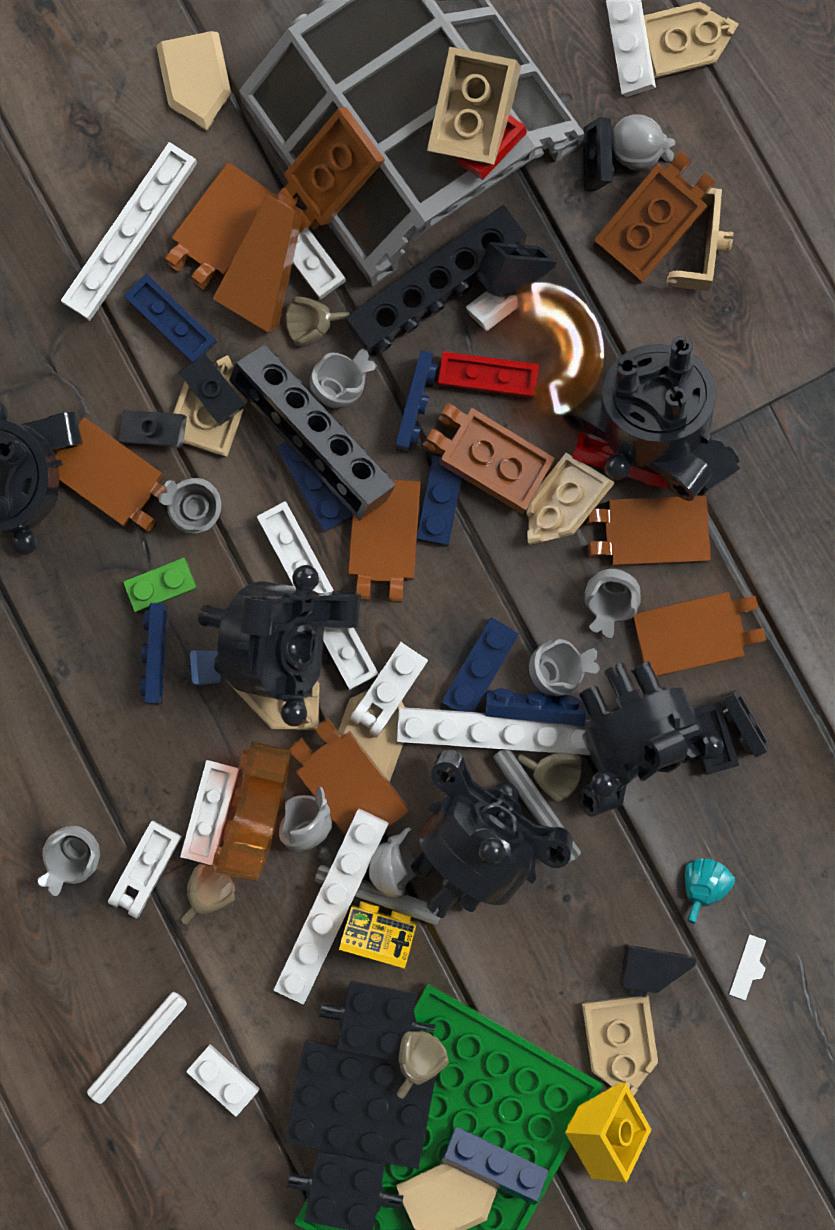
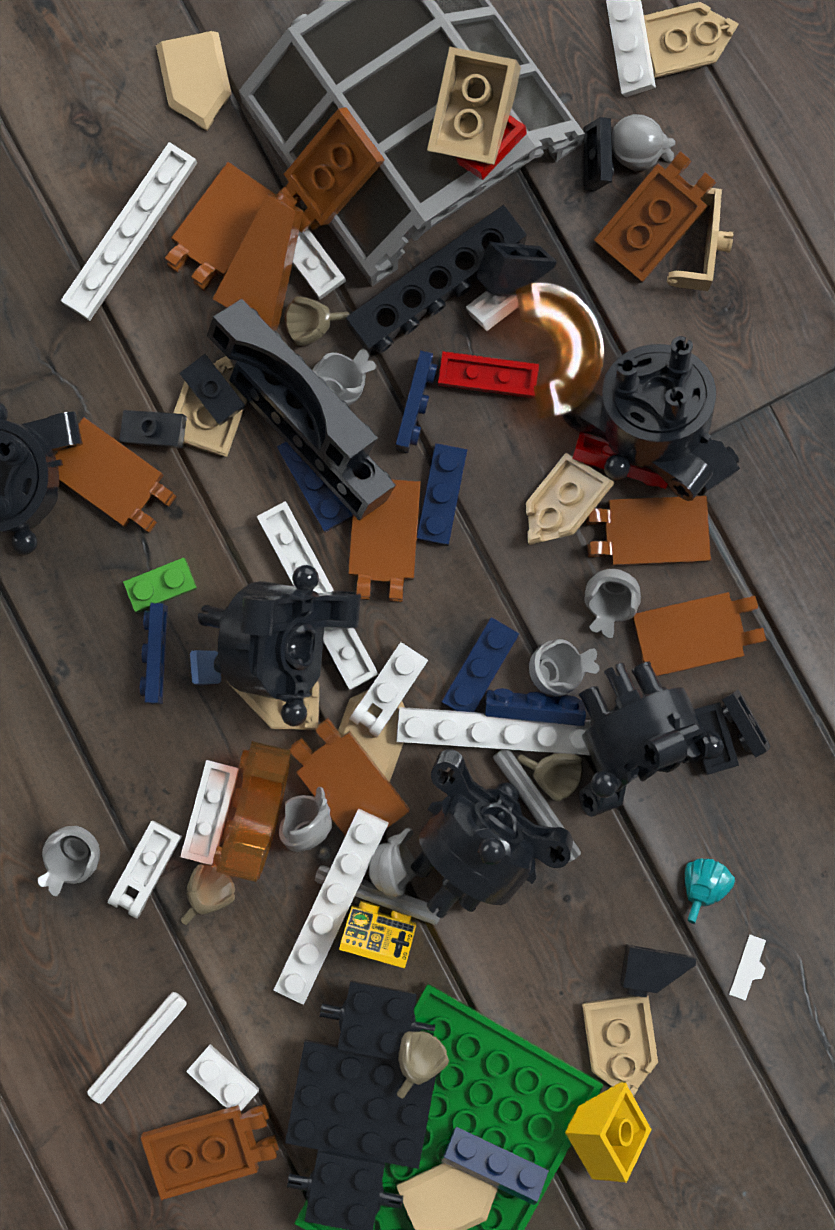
dark blue plate [124,273,217,363] -> none
light grey hat [159,478,221,533] -> none
tile [422,403,555,514] -> none
none -> dark orange tile [141,1104,279,1200]
none -> arch [207,299,378,475]

